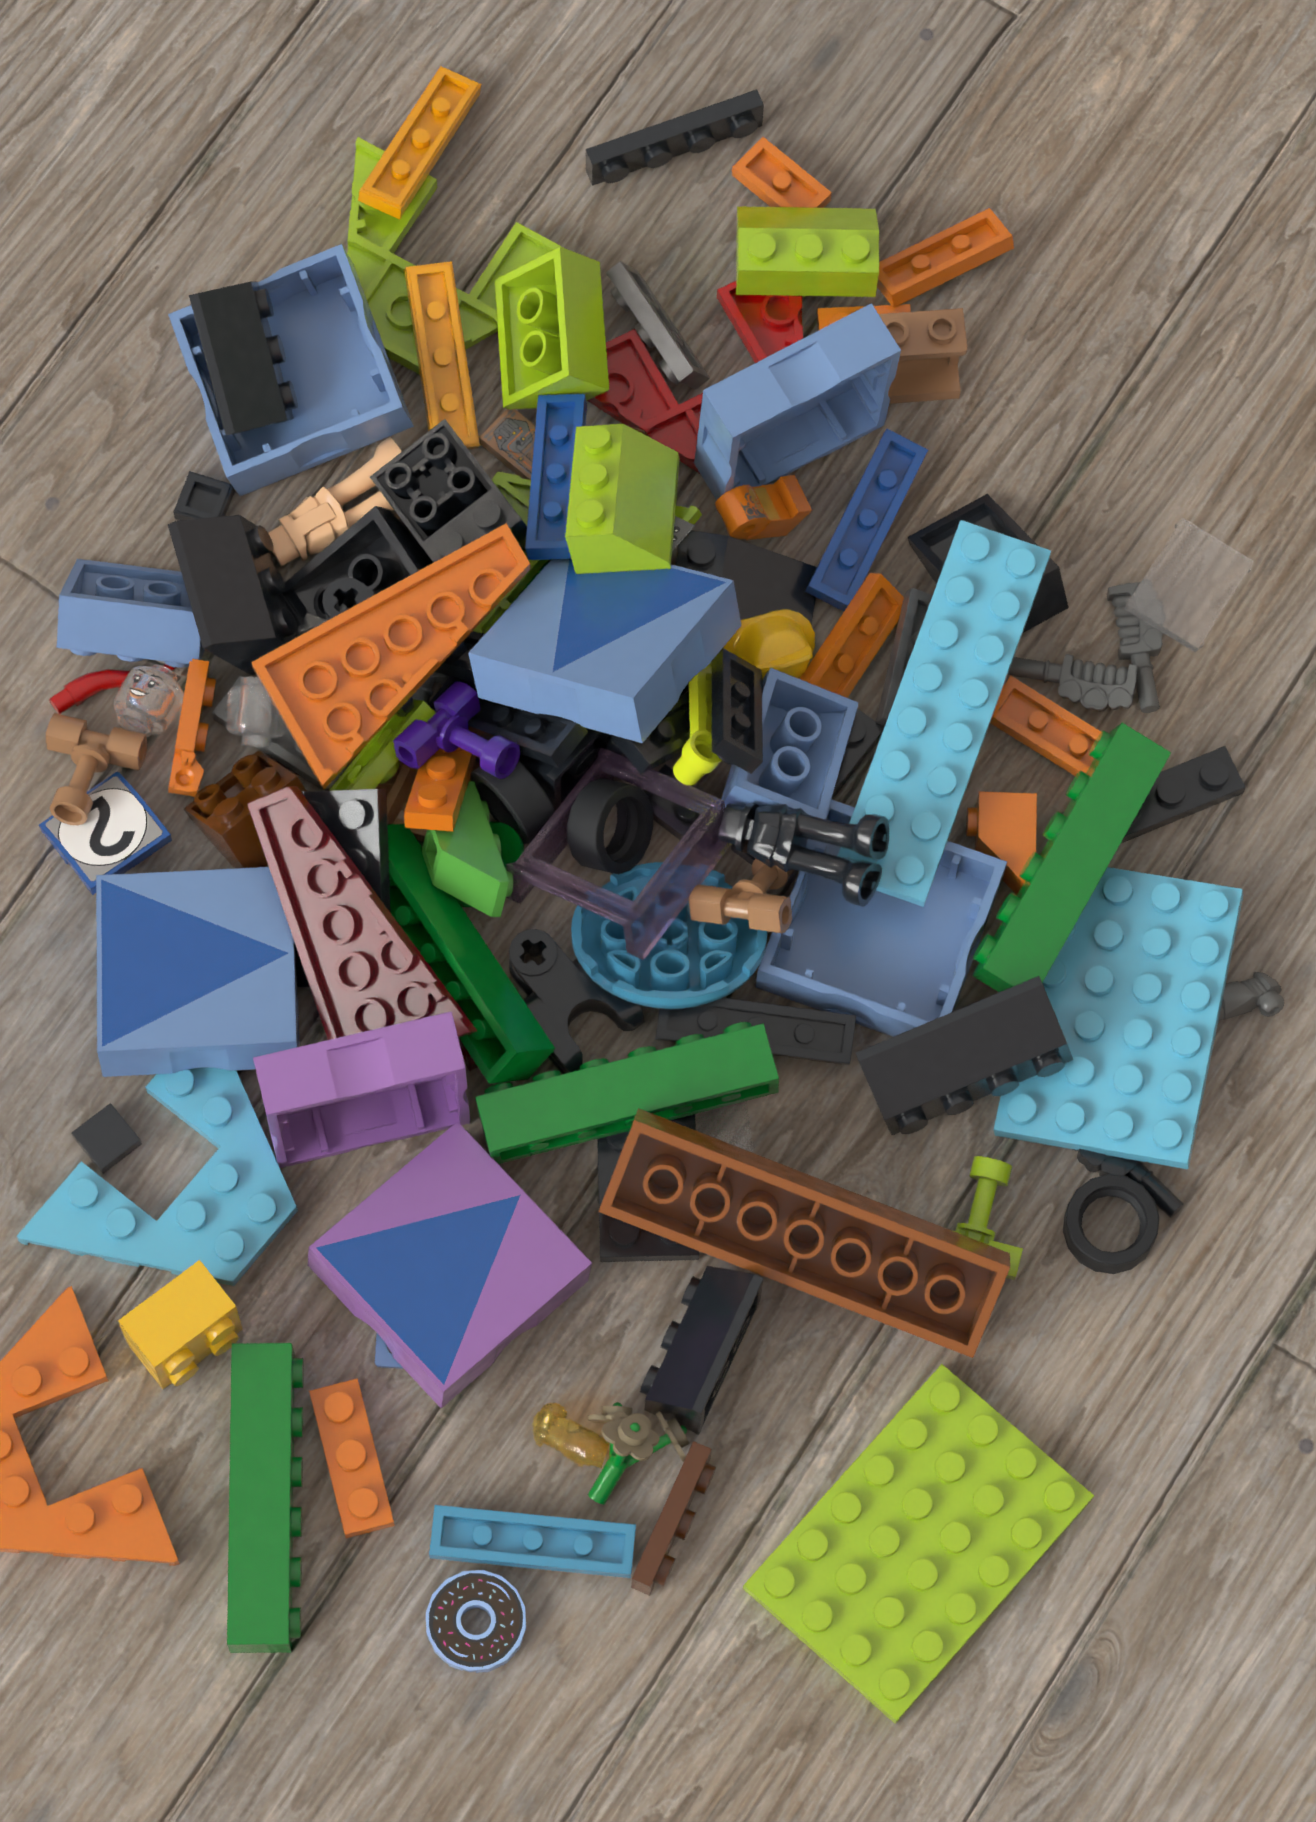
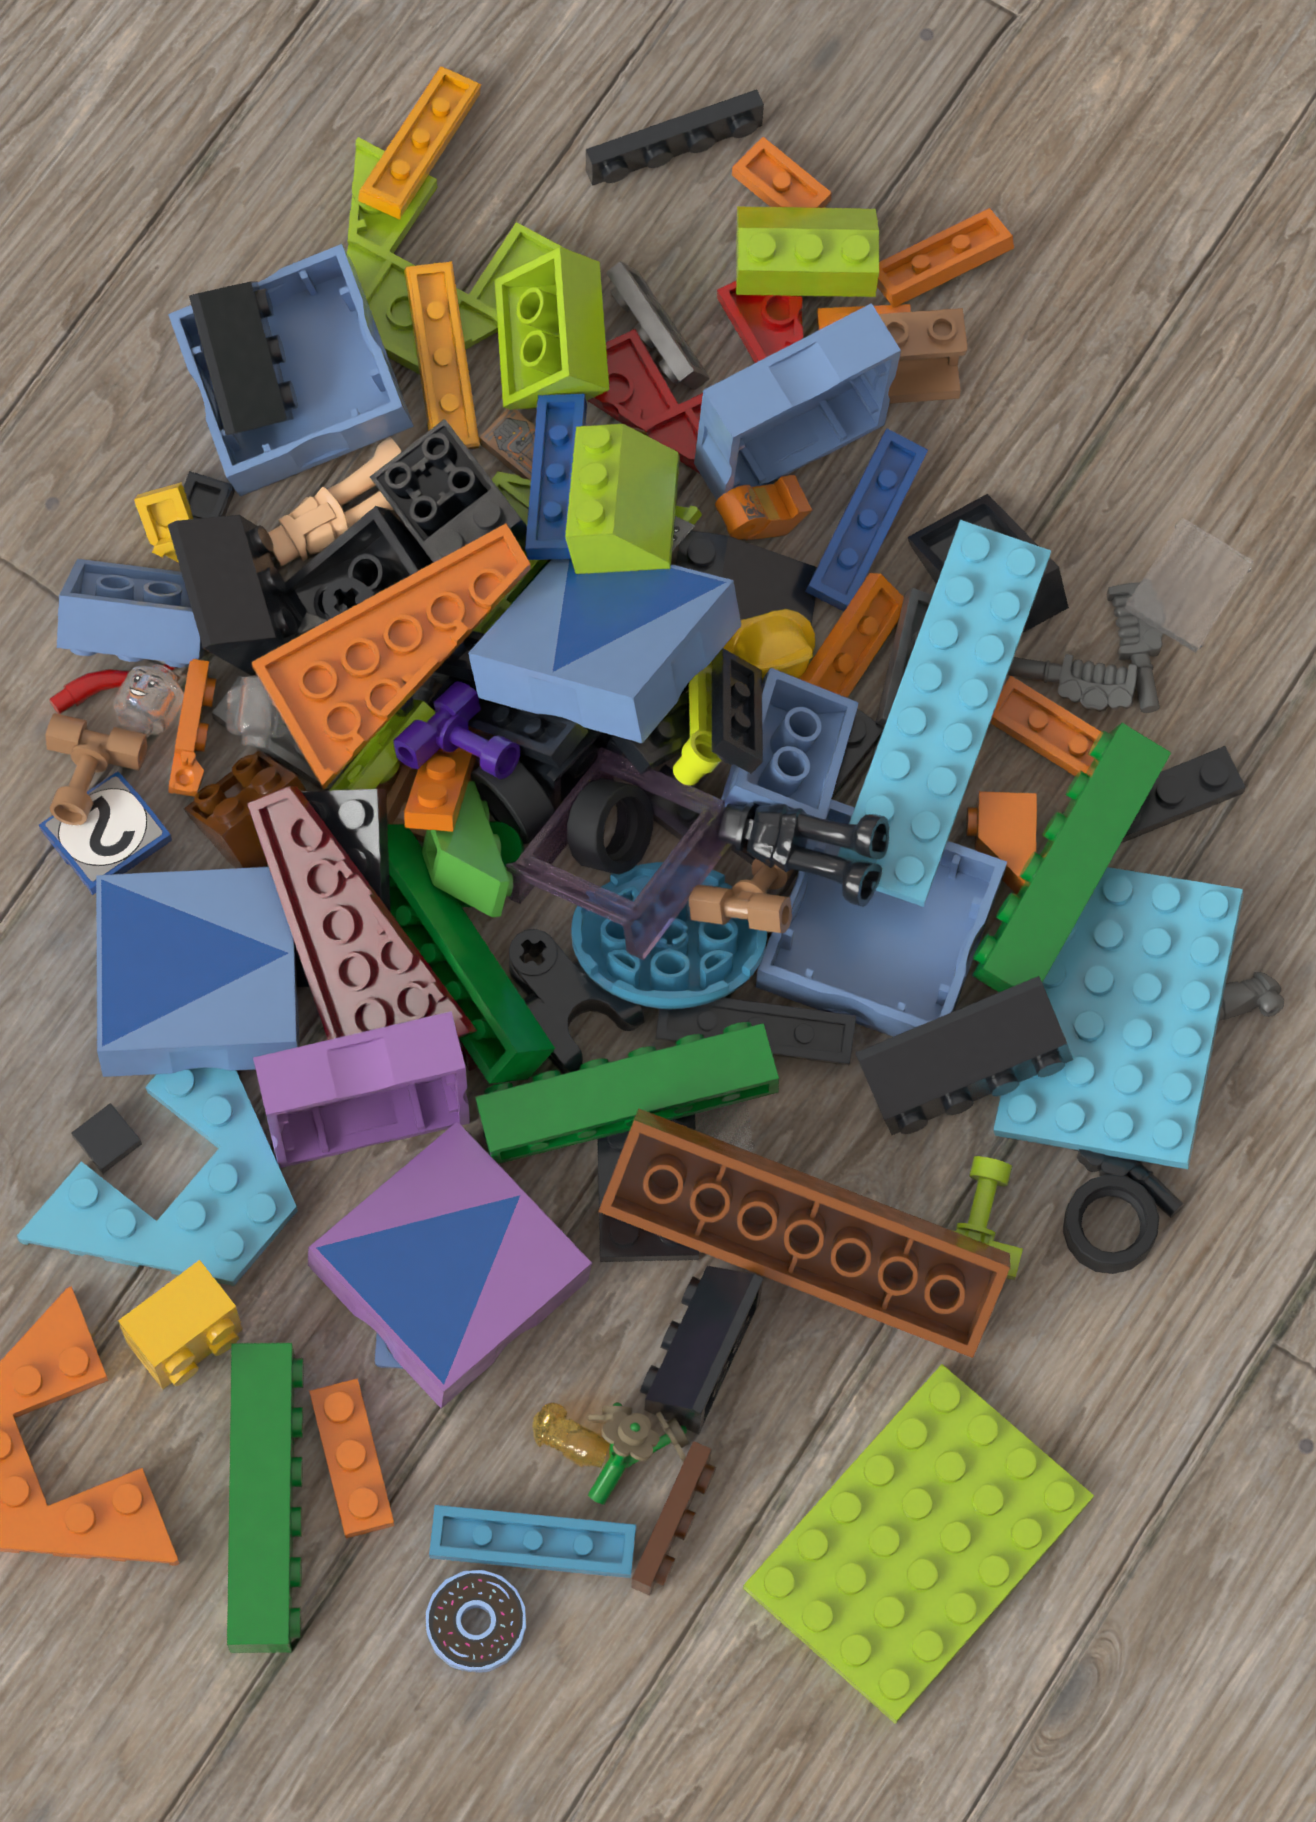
none -> yellow slope [134,482,193,562]

